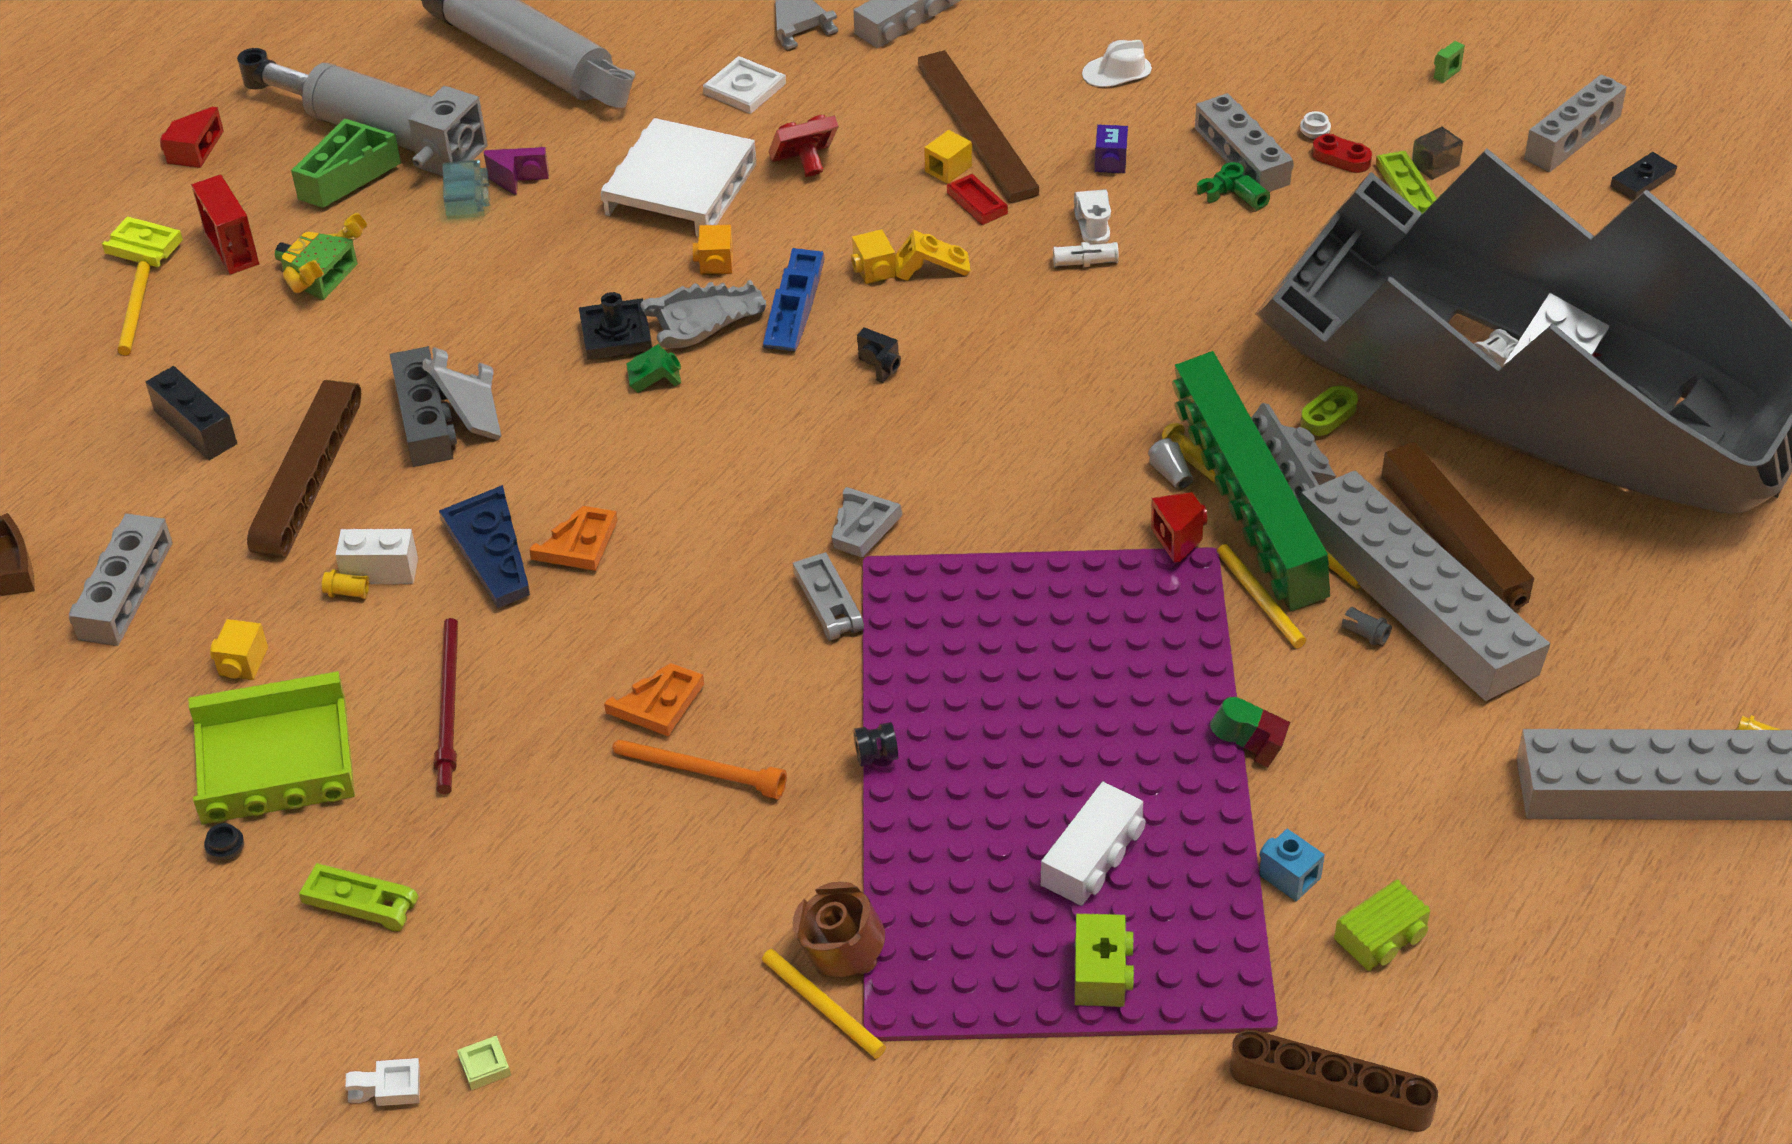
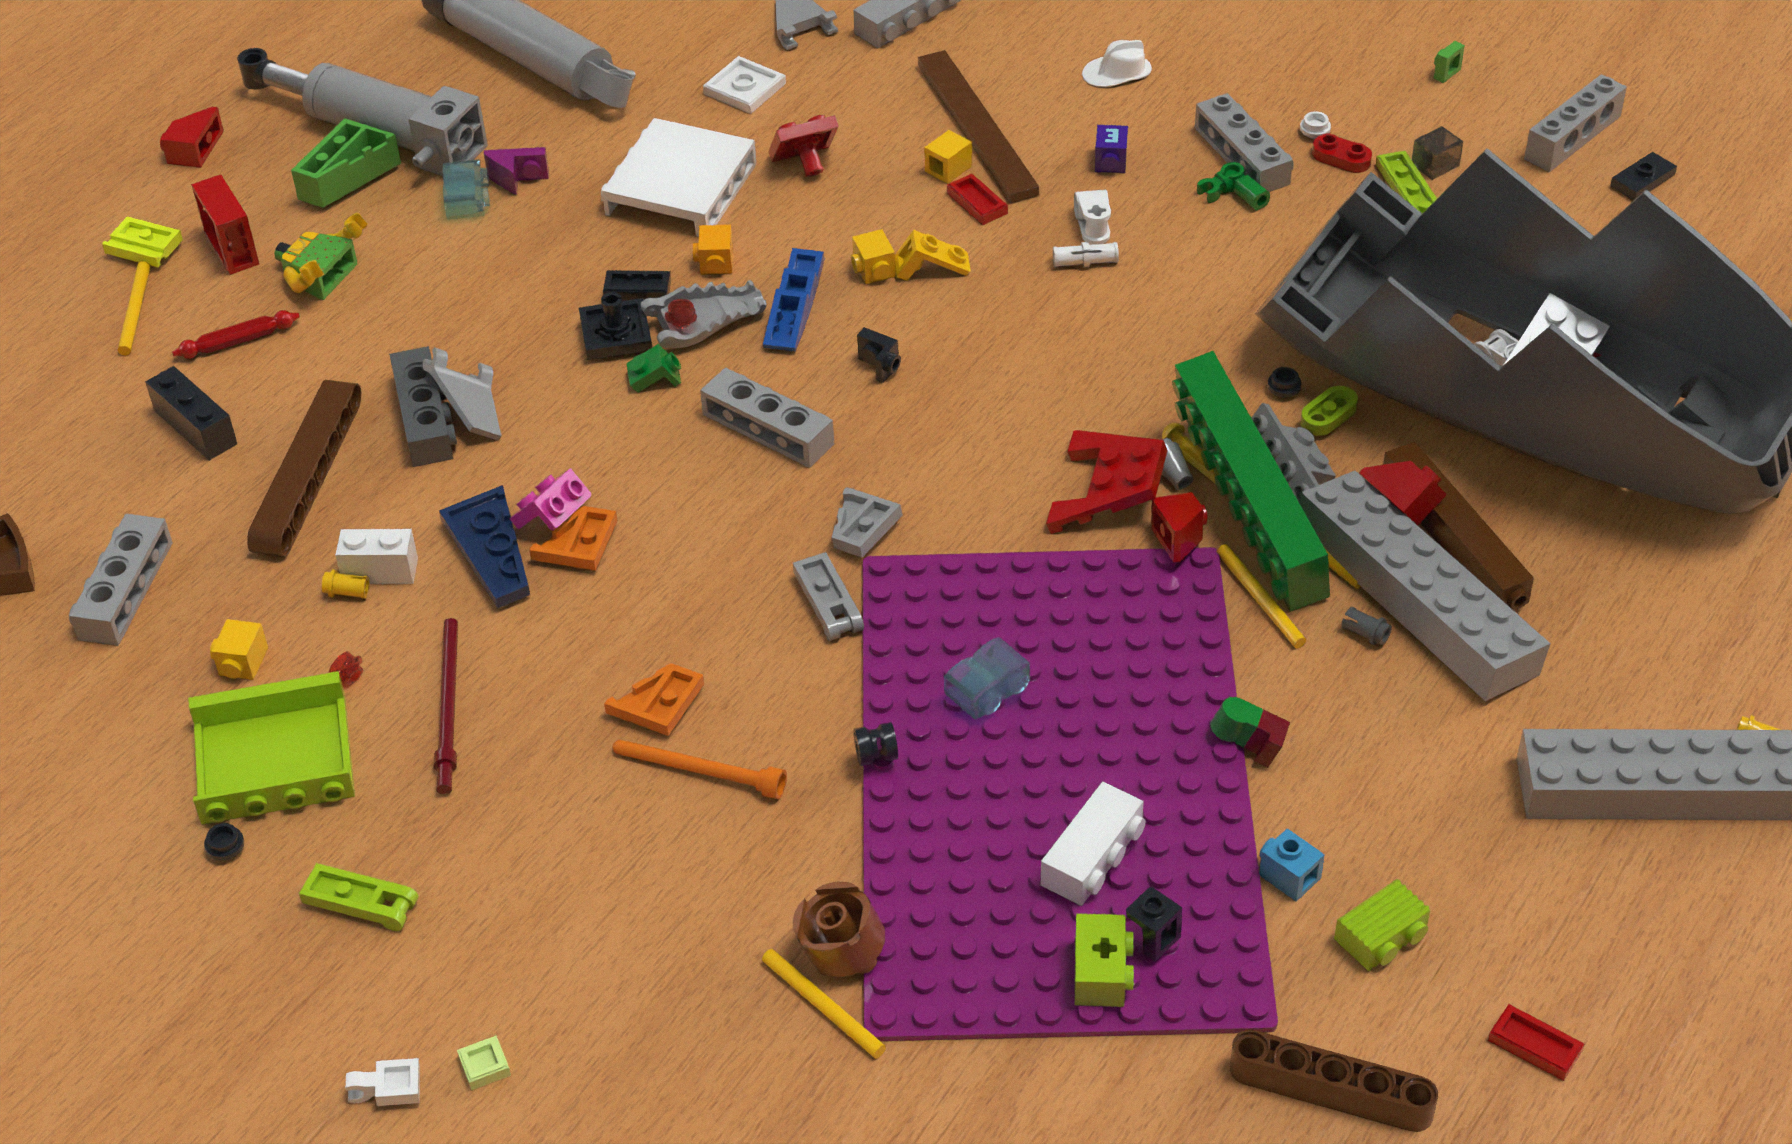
none -> red wheel [172,310,300,359]
none -> clear red plate [329,651,363,685]
none -> dark pink bracket [510,468,591,531]
none -> black plate [603,270,671,300]
none -> clear red plate [665,299,697,329]
none -> light grey brick [700,367,834,468]
none -> clear light blue brick [944,637,1030,719]
none -> red wing [1046,430,1168,534]
none -> black bracket [1126,887,1182,962]
none -> black plate [1267,367,1302,398]
none -> red slope [1359,461,1447,526]
none -> red tile [1488,1004,1585,1081]

